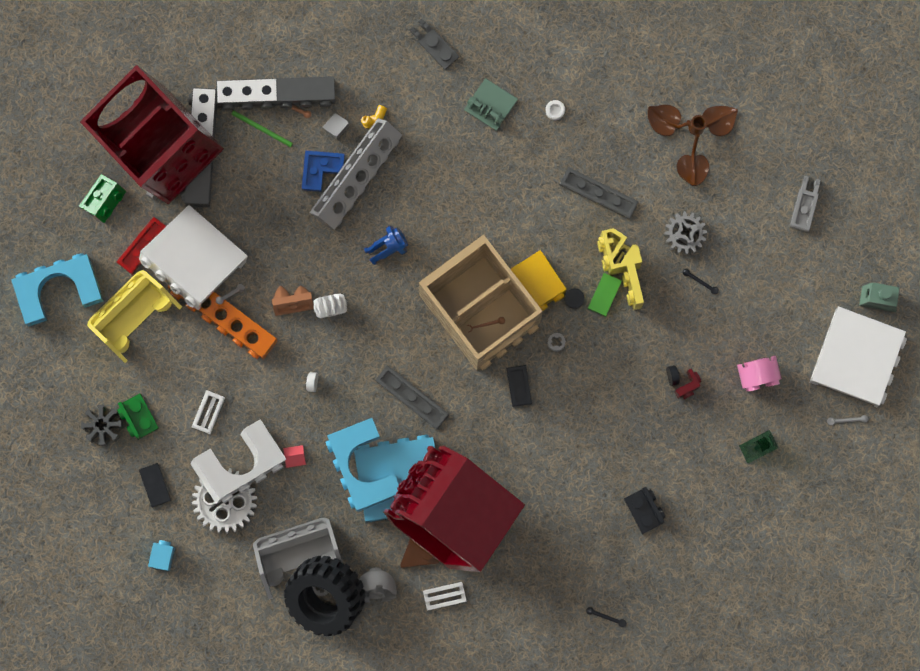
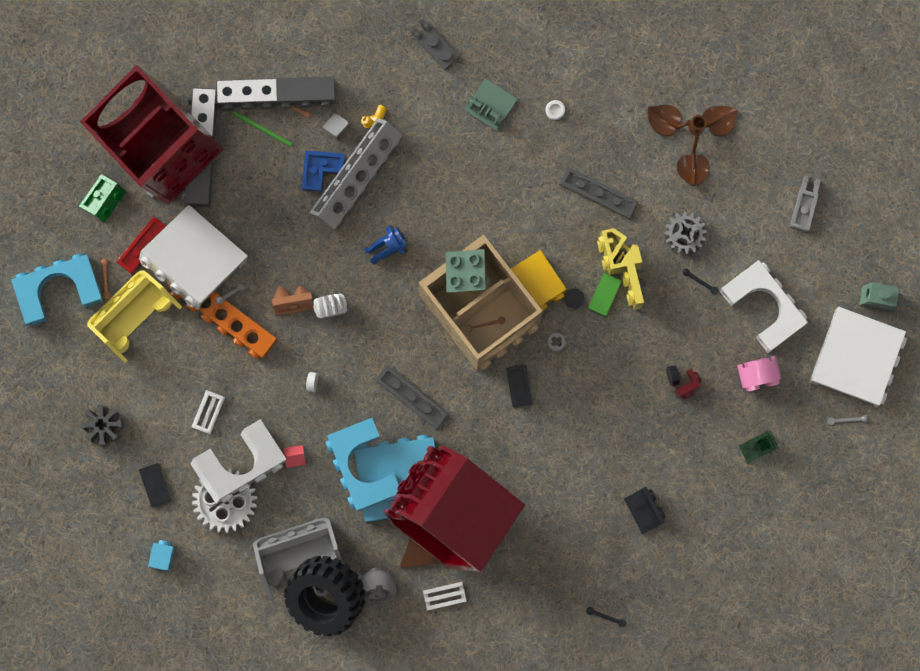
green bracket [117,393,159,440] -> none
none -> nougat hinge [101,259,110,300]
none -> sand green hinge [446,249,489,293]
none -> white arch [720,260,808,353]

